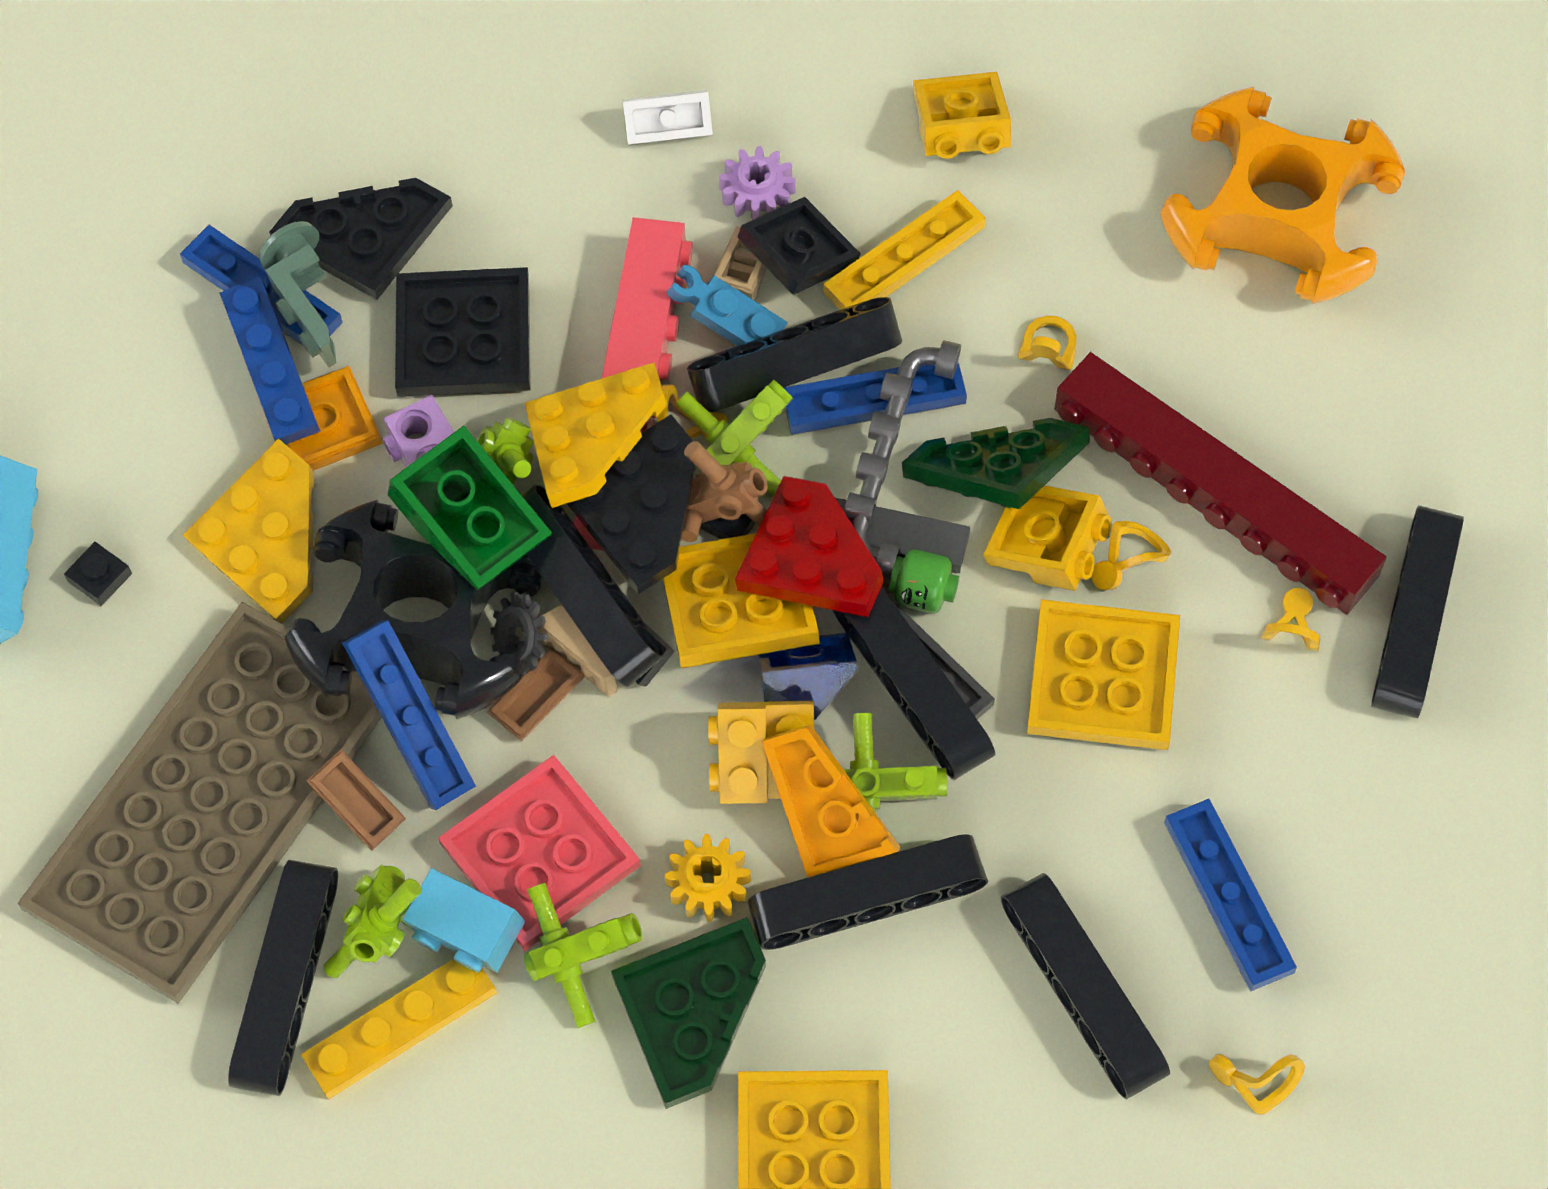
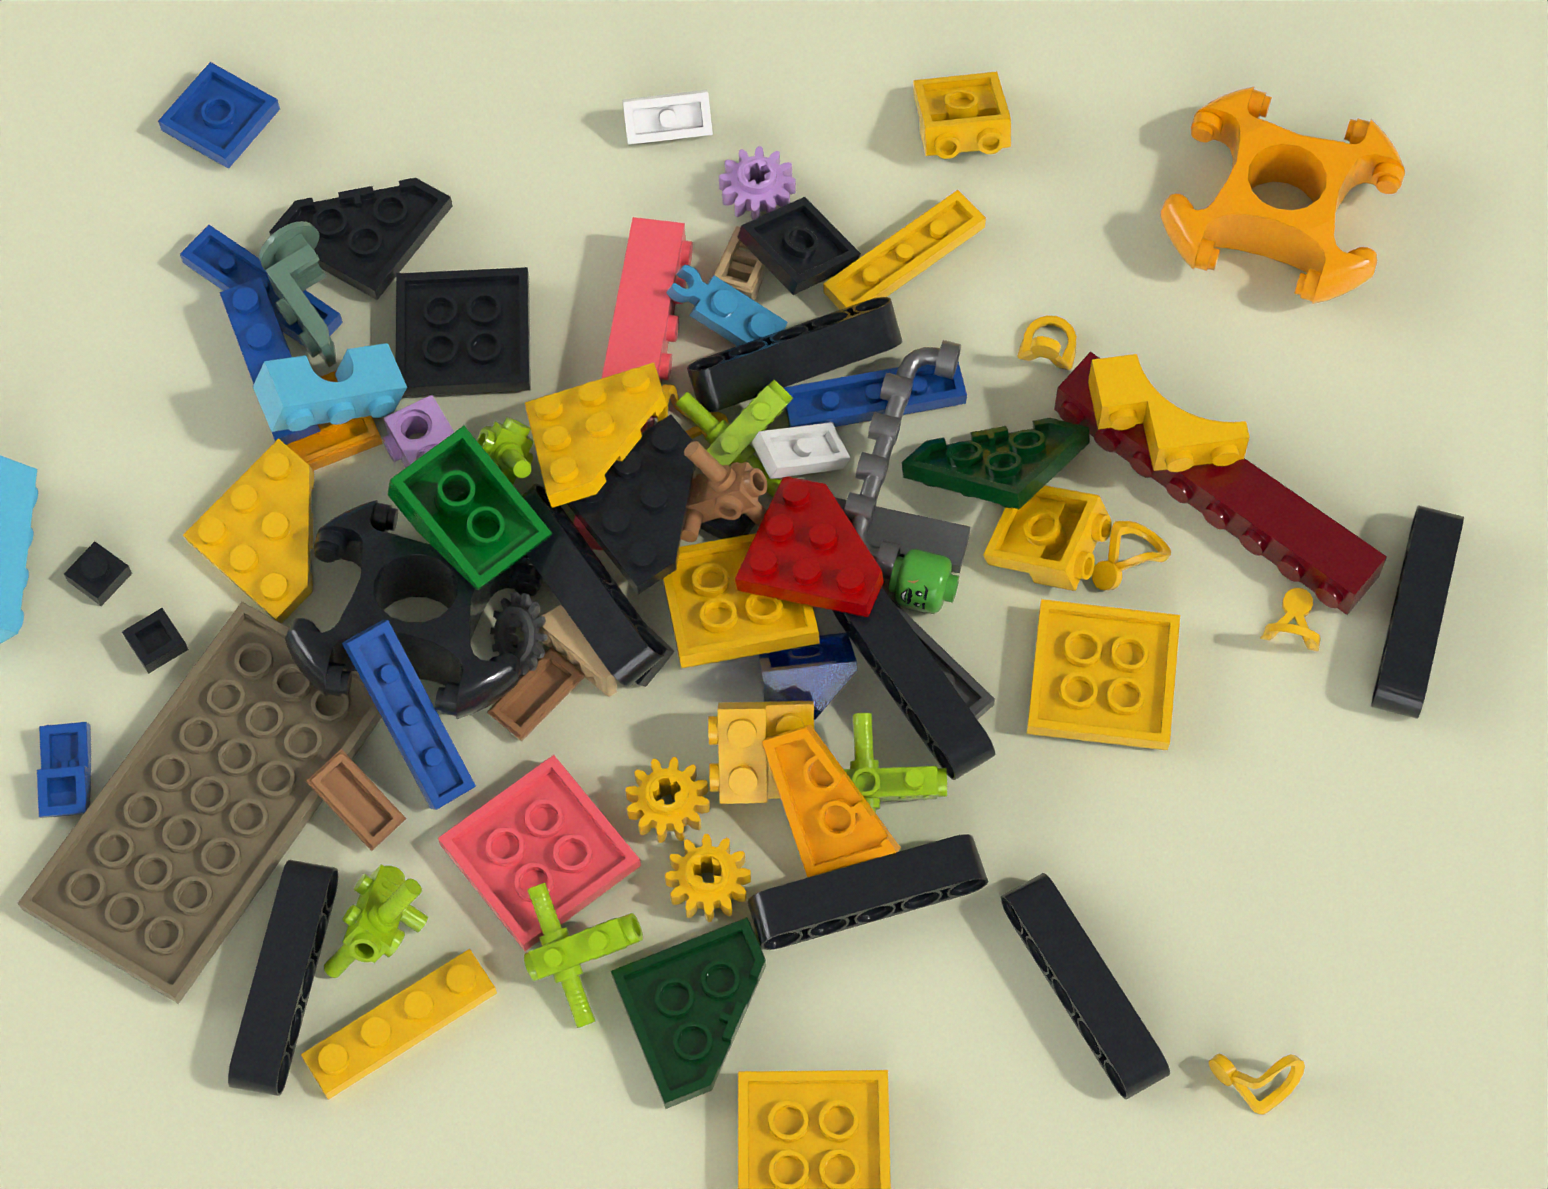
medium azure brick [402,868,525,973] -> none
blue plate [1164,799,1297,992] -> none
none -> blue slope [37,722,91,818]
none -> black plate [122,608,189,674]
none -> blue plate [158,62,280,169]
none -> medium azure arch [253,343,407,432]
none -> yellow gear [625,757,710,843]
none -> white plate [752,422,851,479]
none -> yellow arch [1088,354,1250,472]

